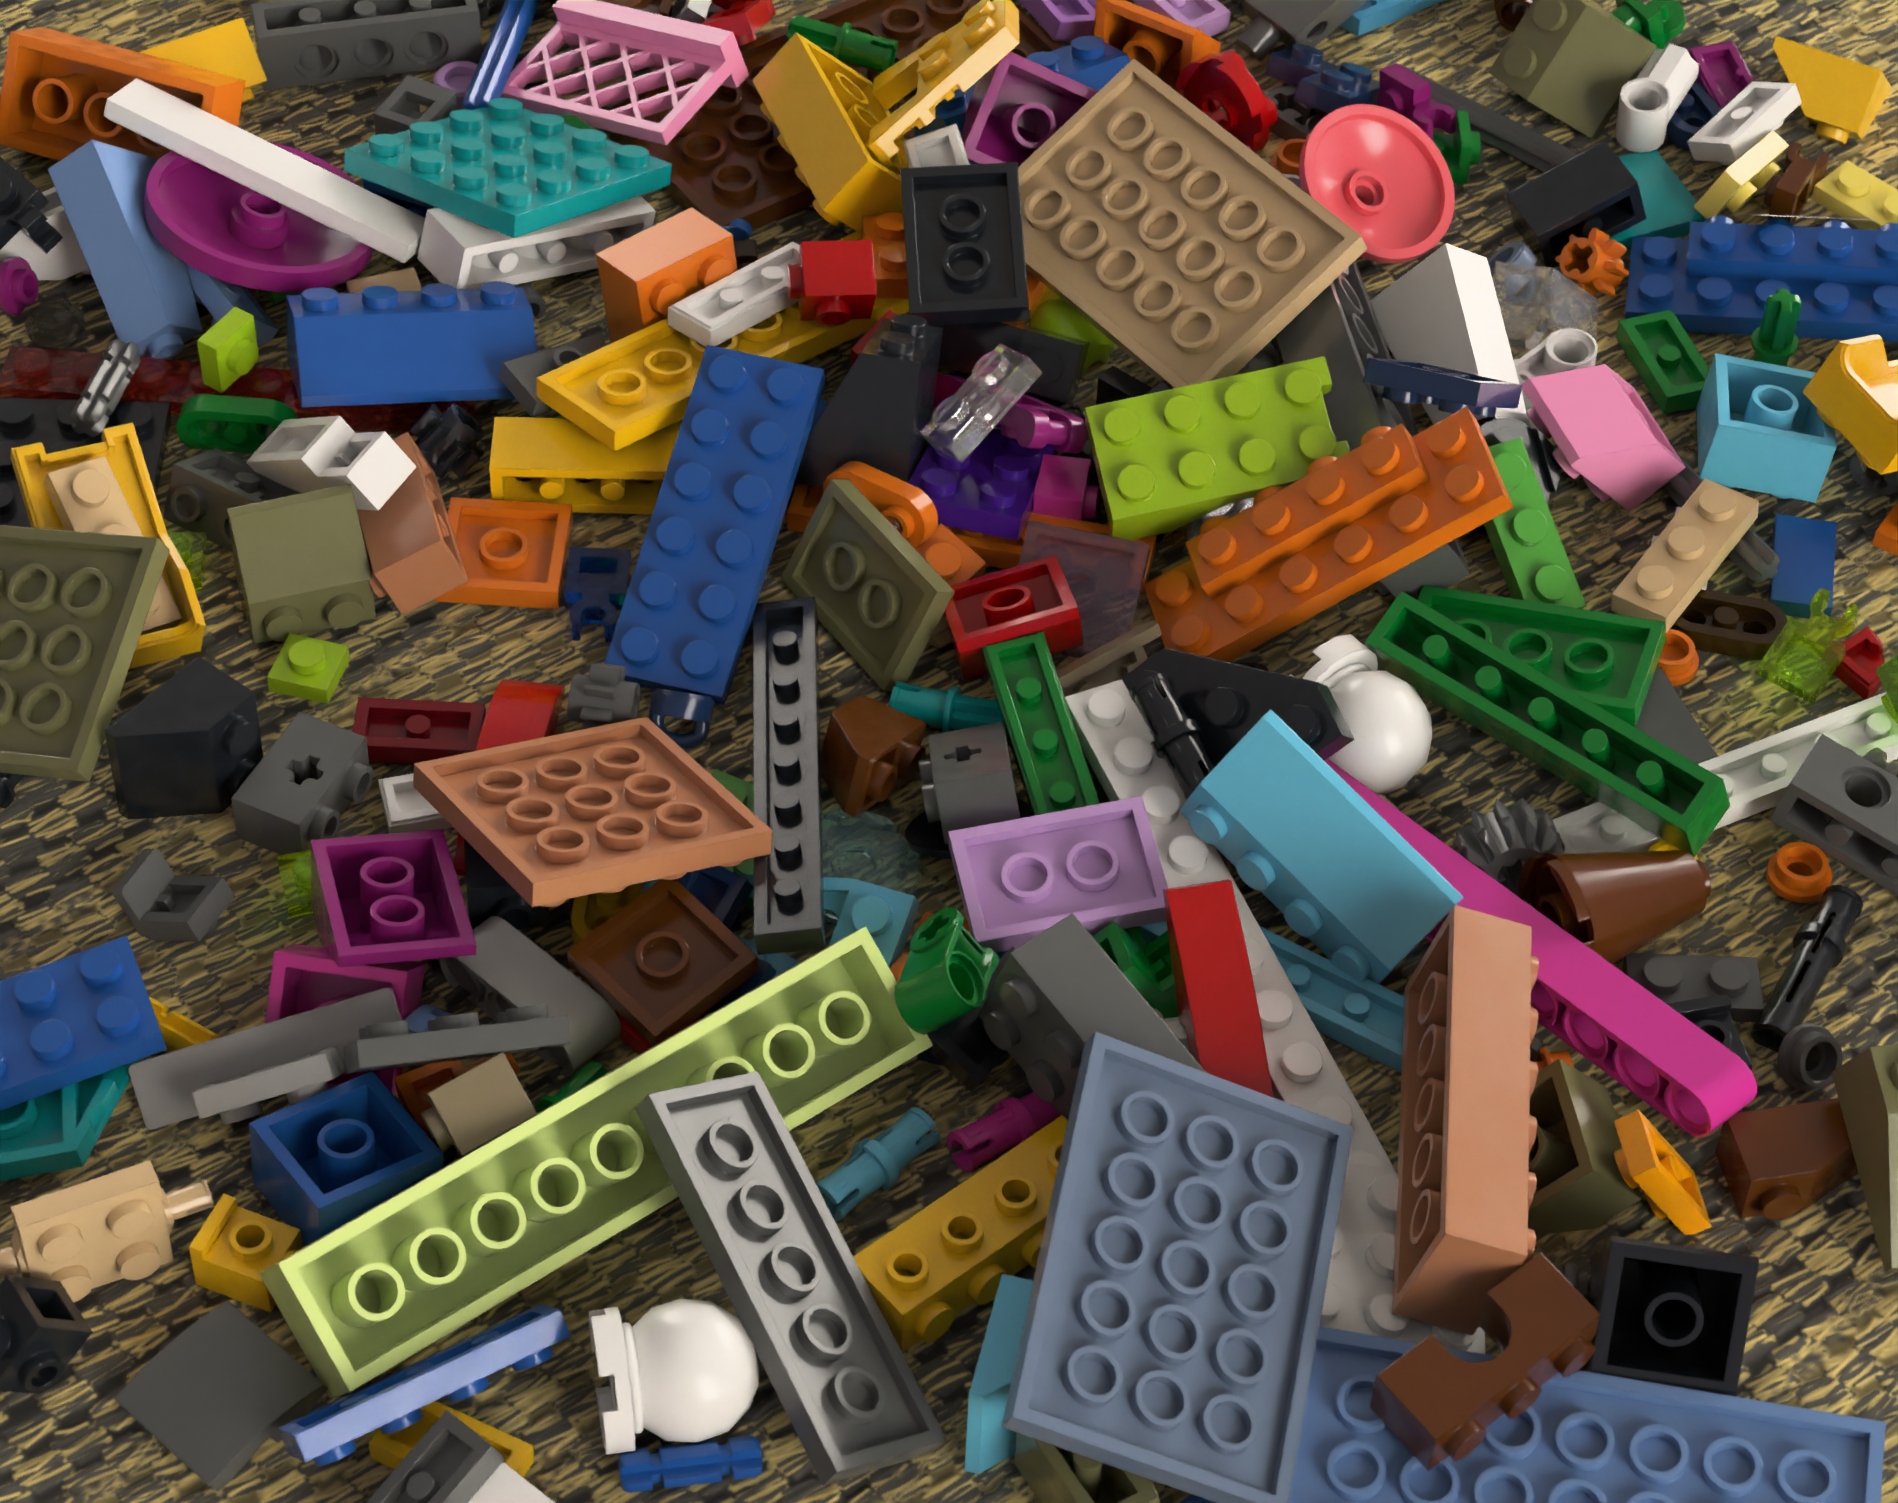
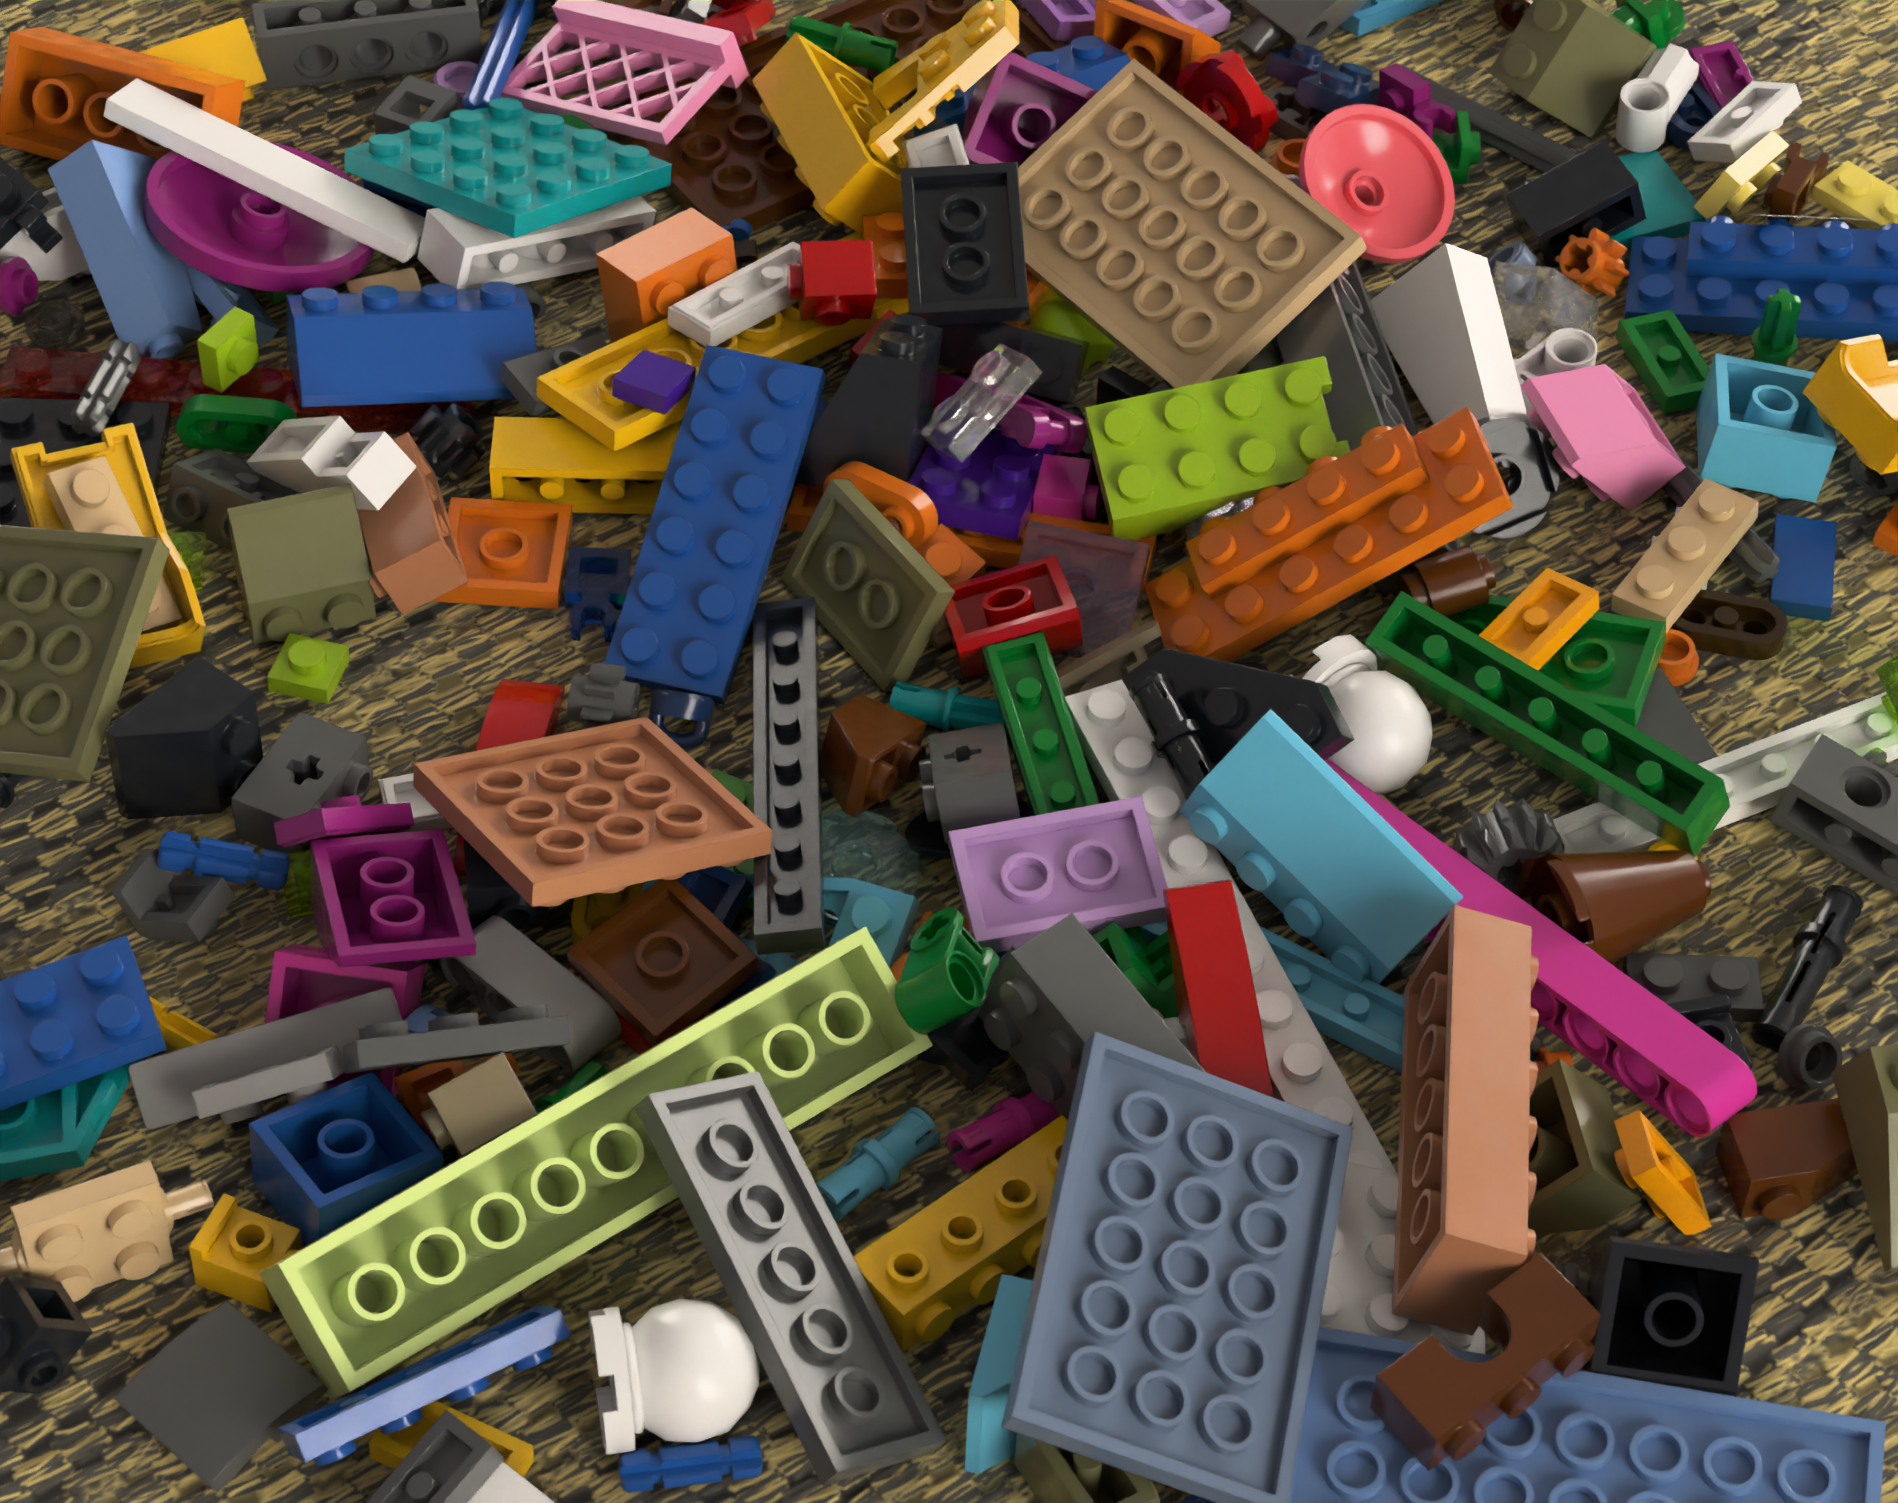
dark red plate [352,697,486,765] -> none
dark blue plate [1363,358,1523,418] -> none
bright green plate [1484,437,1586,609] -> none
clear neon green plate [1758,588,1858,704] -> none
orange plate [1766,841,1832,903] -> none
yellow slope [1773,36,1891,144] -> none
red tile [1822,627,1885,700] -> none
none -> blue axle [157,831,290,891]
none -> magenta plate [273,795,415,848]
none -> dark purple tile [612,349,696,414]
none -> reddish brown brick [1398,545,1496,617]
none -> light orange plate [1478,568,1599,670]

